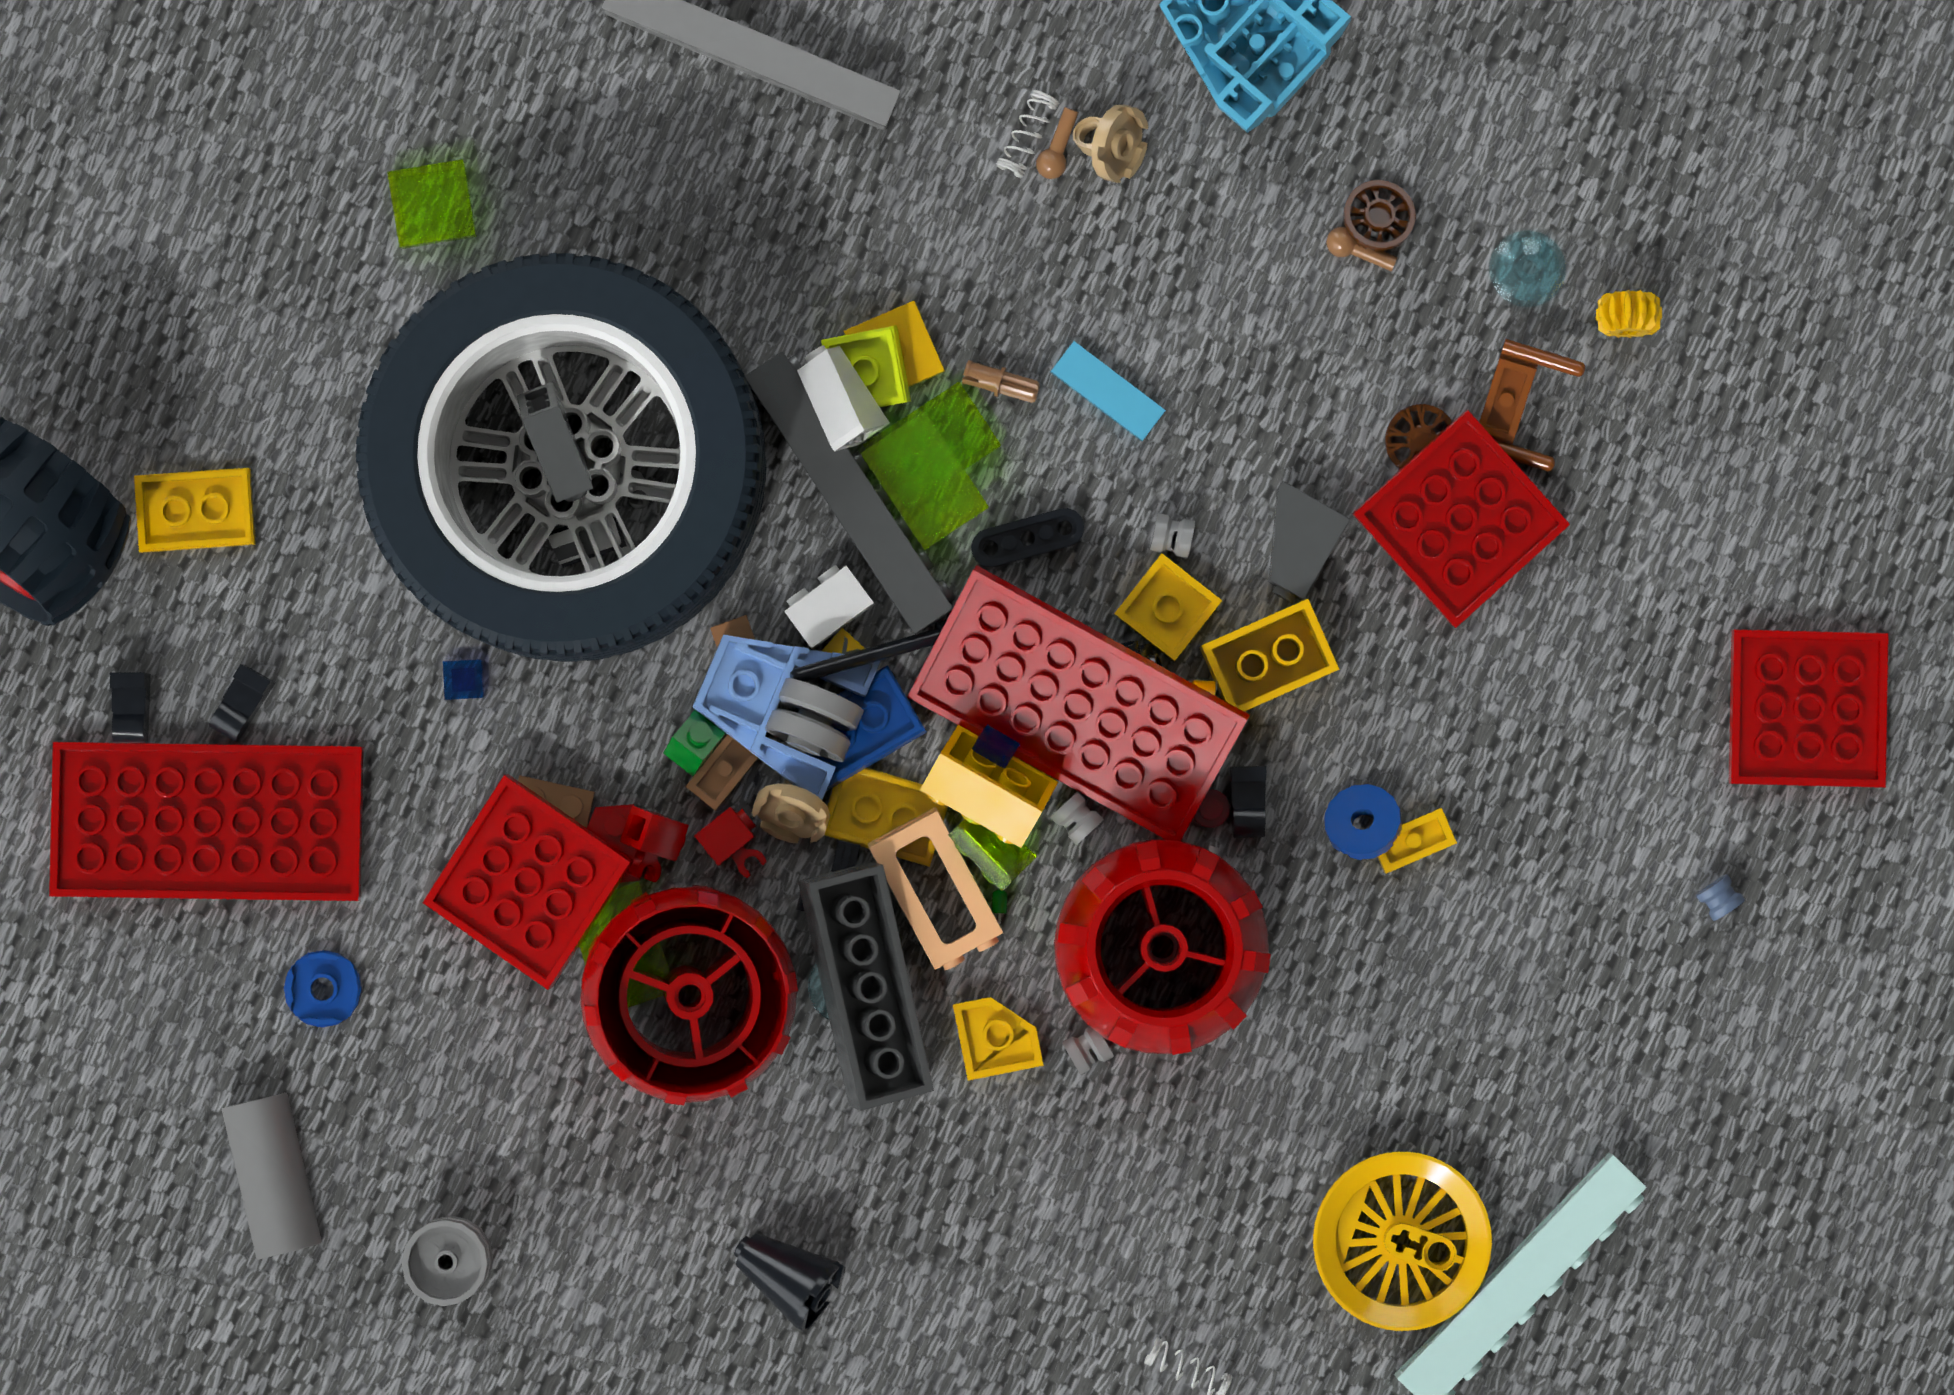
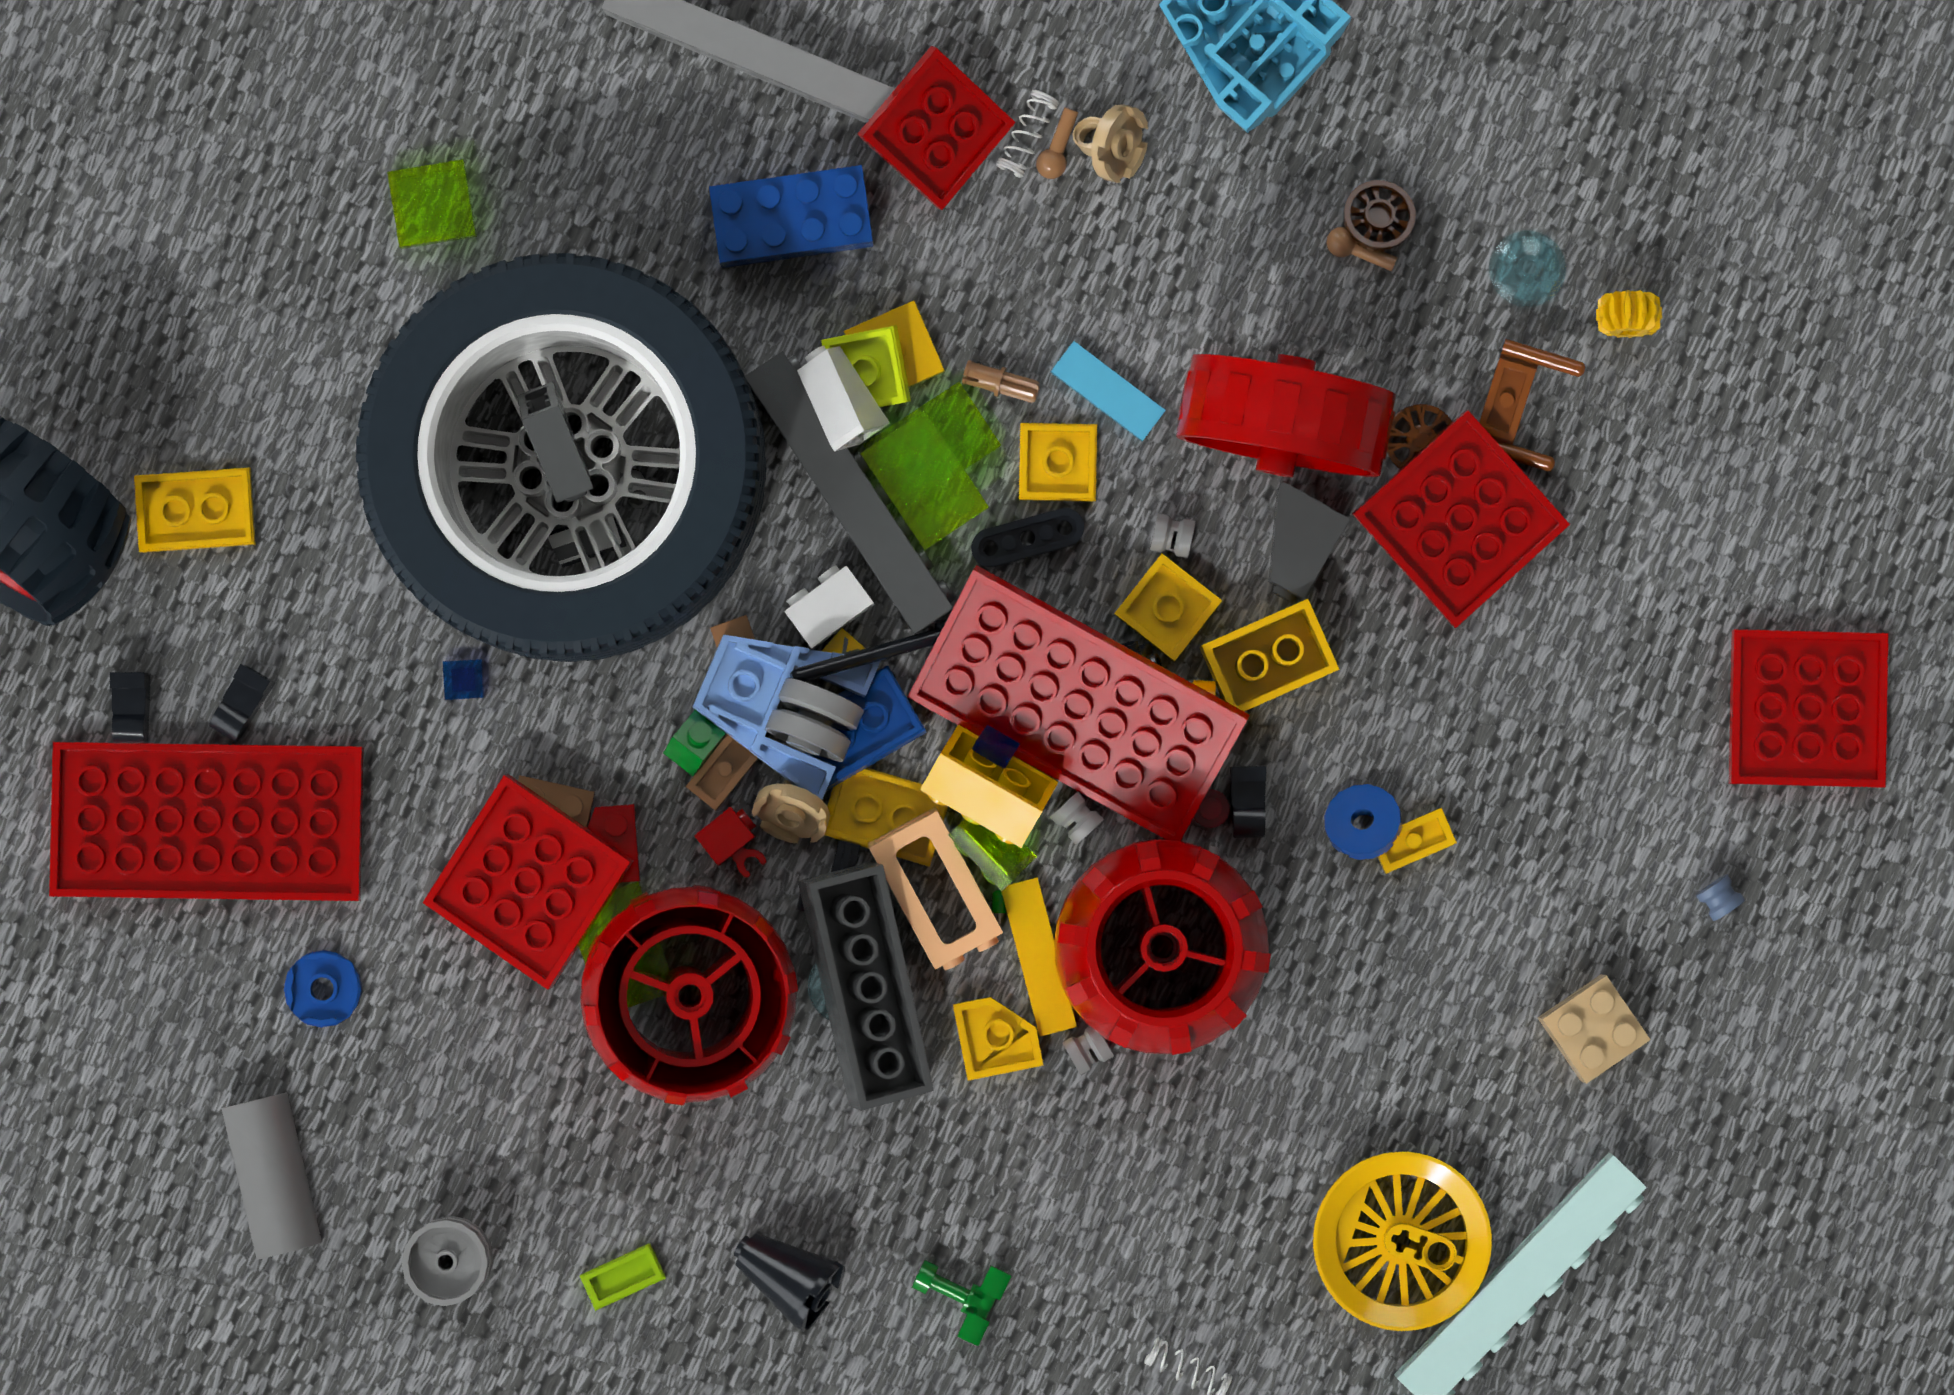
red brick [619,805,689,883] -> none
none -> lime tile [579,1243,666,1311]
none -> blue brick [709,165,874,268]
none -> red plate [857,46,1016,210]
none -> green bar [911,1260,1012,1346]
none -> yellow tile [1000,877,1077,1036]
none -> yellow tile [1019,423,1097,502]
none -> red wheel [1176,354,1396,478]
none -> tan brick [1538,974,1651,1084]

